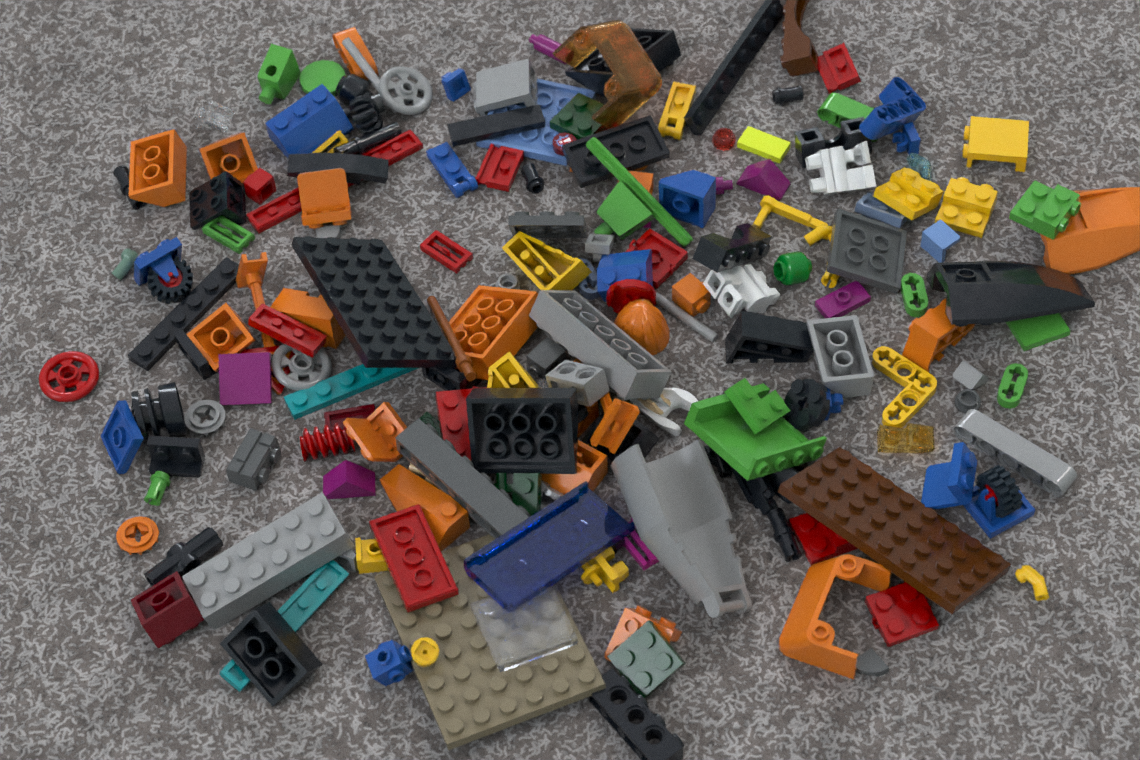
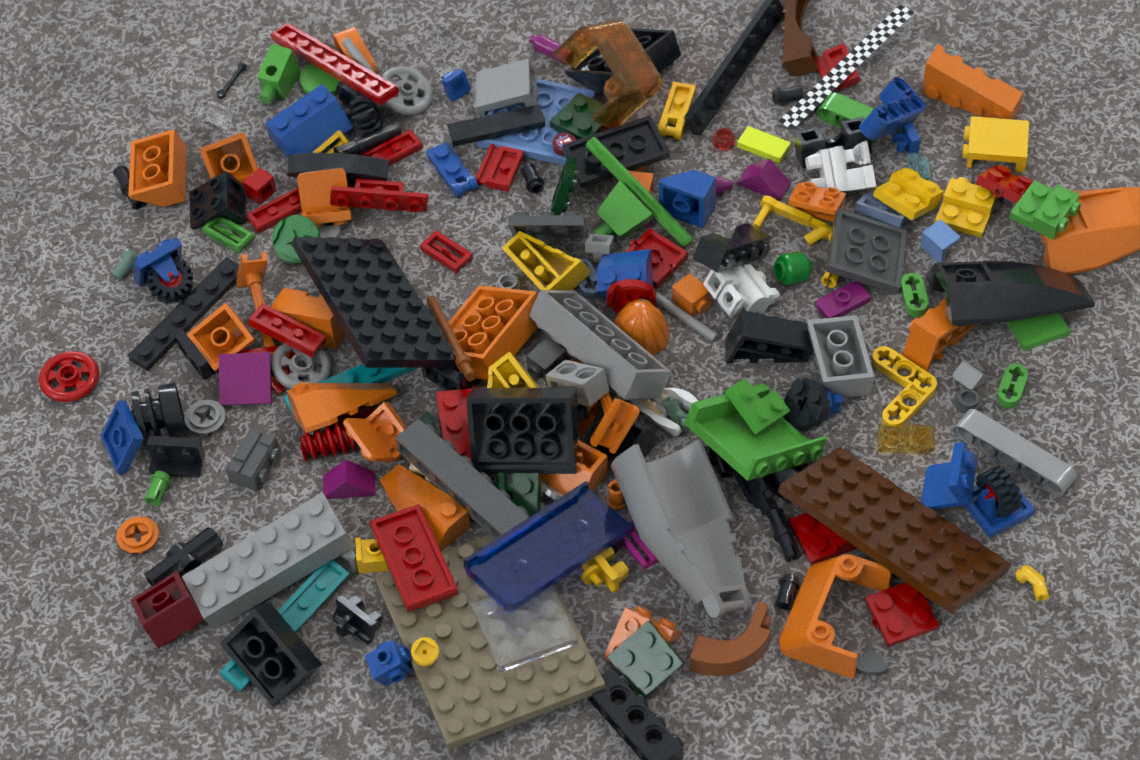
none -> black hinge [217,62,247,99]
none -> red tile [270,23,399,105]
none -> green tile [272,215,321,264]
none -> orange wedge [286,382,397,433]
none -> red bracket [330,179,428,213]
none -> black hips [332,595,383,645]
none -> dark green plate [550,156,579,215]
none -> orange pin [606,480,627,510]
none -> sand green arm [662,396,689,433]
none -> dark orange arch [690,601,772,676]
none -> black pin [775,574,800,611]
none -> sticker [779,5,914,130]
none -> orange bracket [788,182,846,222]
none -> orange wedge [922,44,1023,120]
none -> red plate [975,165,1033,204]

